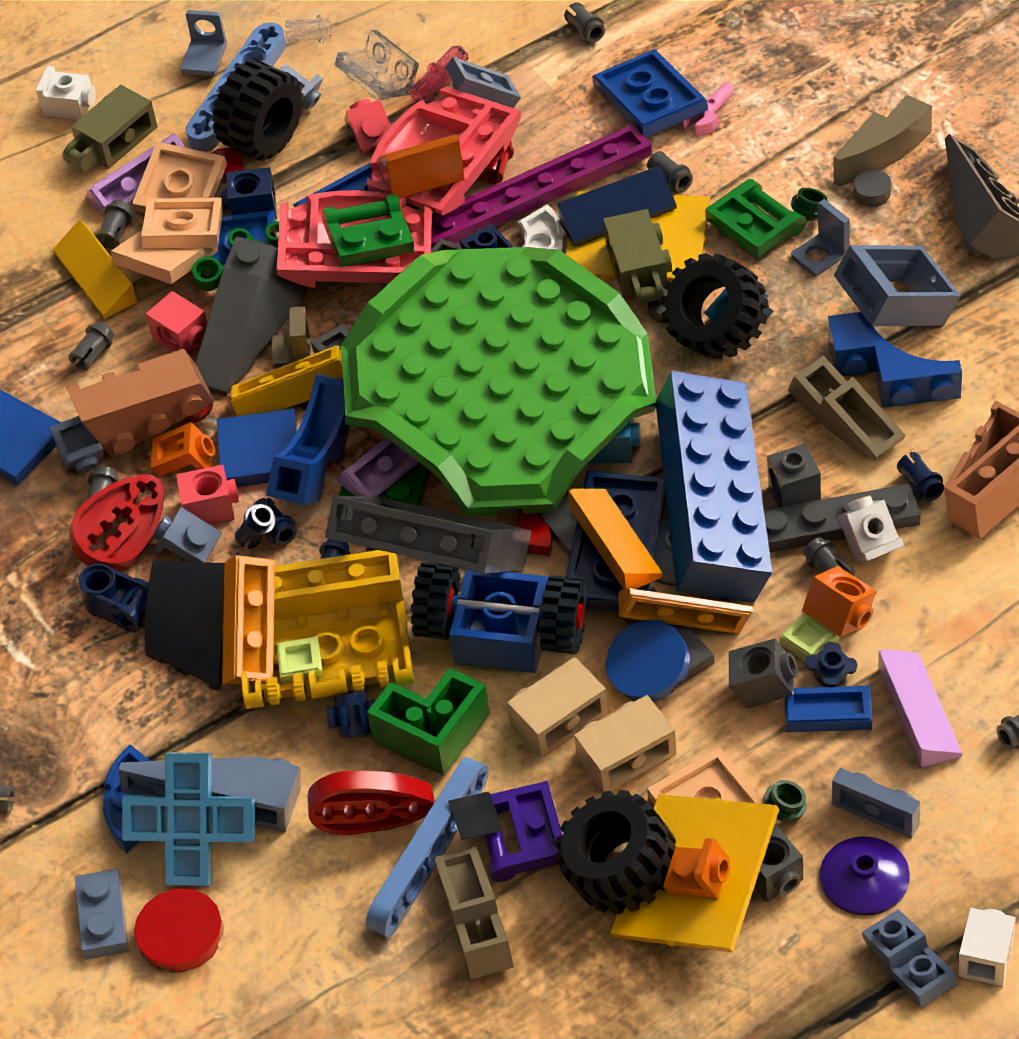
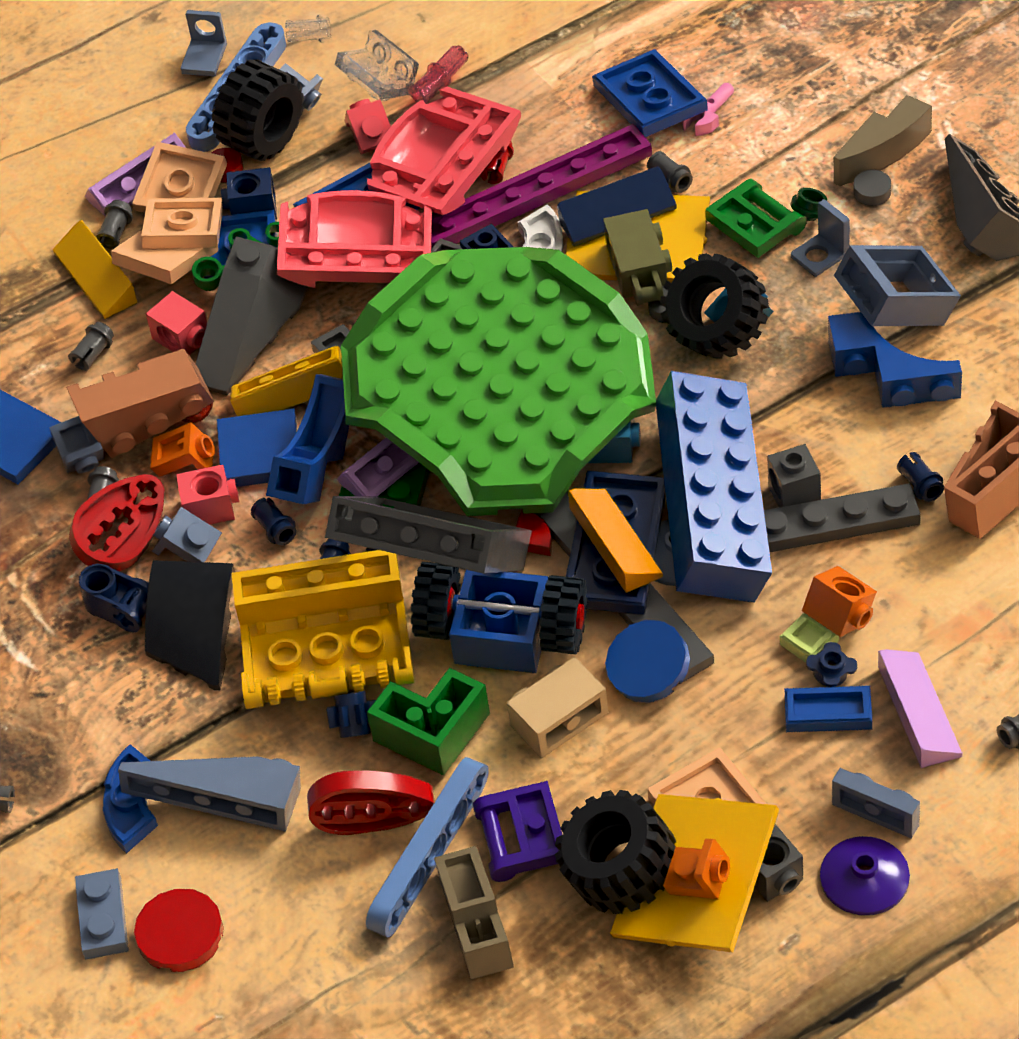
white brick [36,66,96,120] -> none
olive brick [63,84,158,172] -> none
dark azure plate [122,752,255,886] -> none
light orange slope [222,555,275,684] -> none
dark blue pin [235,504,275,549] -> none
dark tan bracket [272,306,311,369] -> none
yellowish green tile [276,636,324,684] -> none
green plate [322,194,414,267] -> none
orange slope [377,134,465,199] -> none
sand blue plate [445,57,521,108] -> none
black sticker [448,791,503,840] -> none
dark grey pin [564,2,605,43] -> none
tan brick [574,695,677,792] -> none
light orange slope [618,589,752,634] -> none
dark grey brick [729,638,798,708] -> none
dark green plate [763,780,806,822] -> none
dark tan slope [788,355,906,460] -> none
dark grey pin [803,537,855,576] -> none
white brick [838,495,905,562] -> none
sand blue slope [862,909,958,1008] -> none
white brick [958,907,1016,987] -> none

